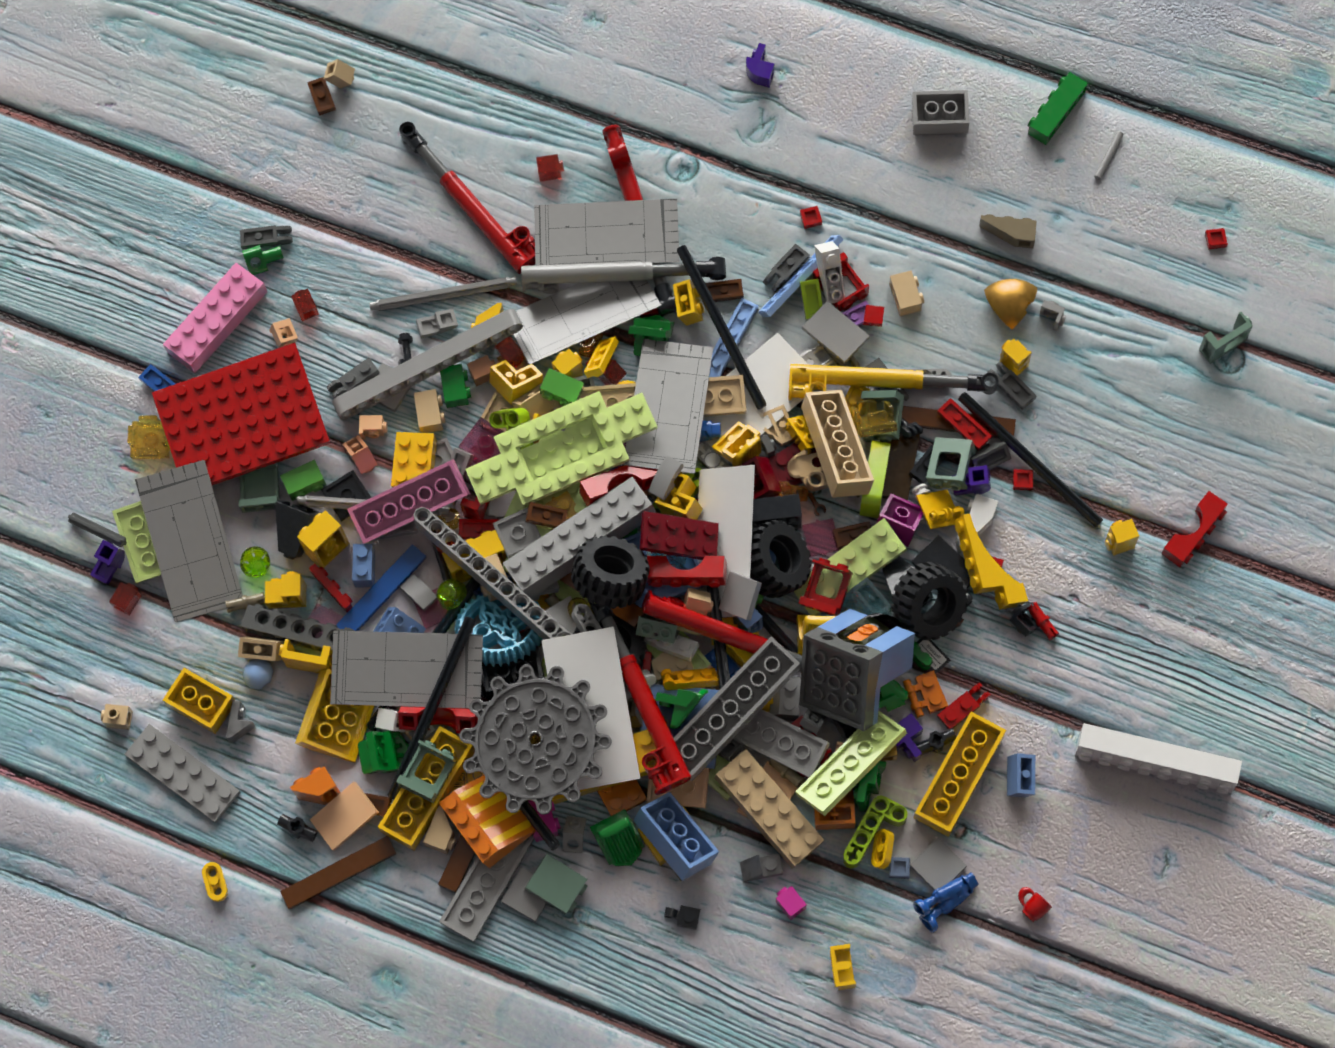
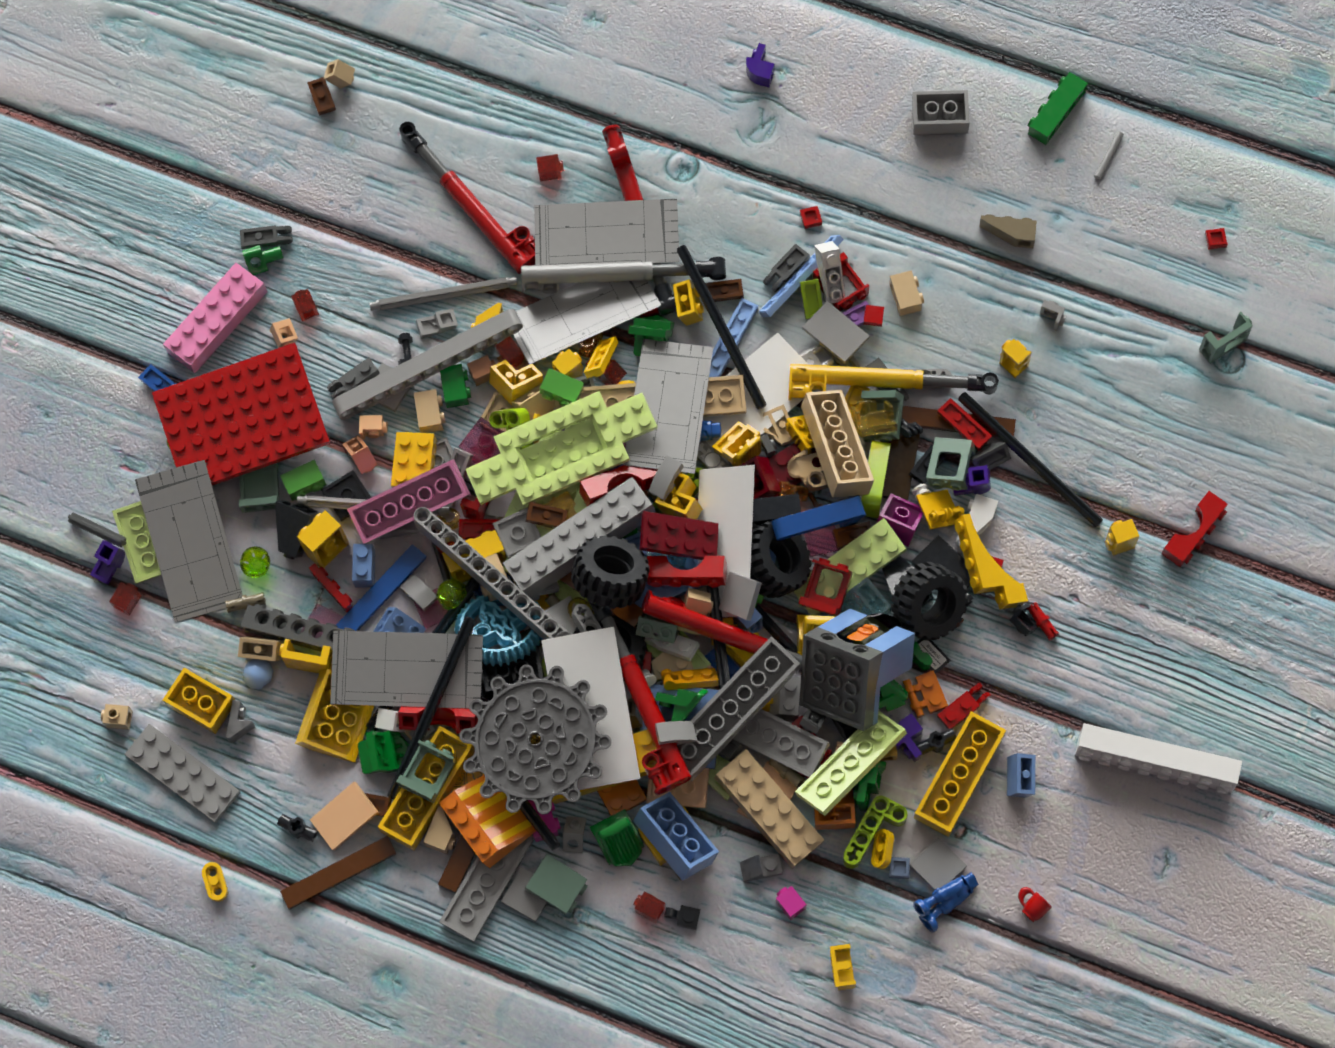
clear yellow panel [127,415,170,459] -> none
yellow brick [265,571,307,609] -> none
orange slope [290,766,341,805] -> none
pearl gold brick [984,279,1037,330] -> none
dark grey hinge [987,362,1037,410] -> none
red tile [1013,469,1033,490] -> none
none -> clear red brick [633,891,666,924]
none -> light grey slope [655,721,697,745]
none -> blue beam [771,496,866,541]

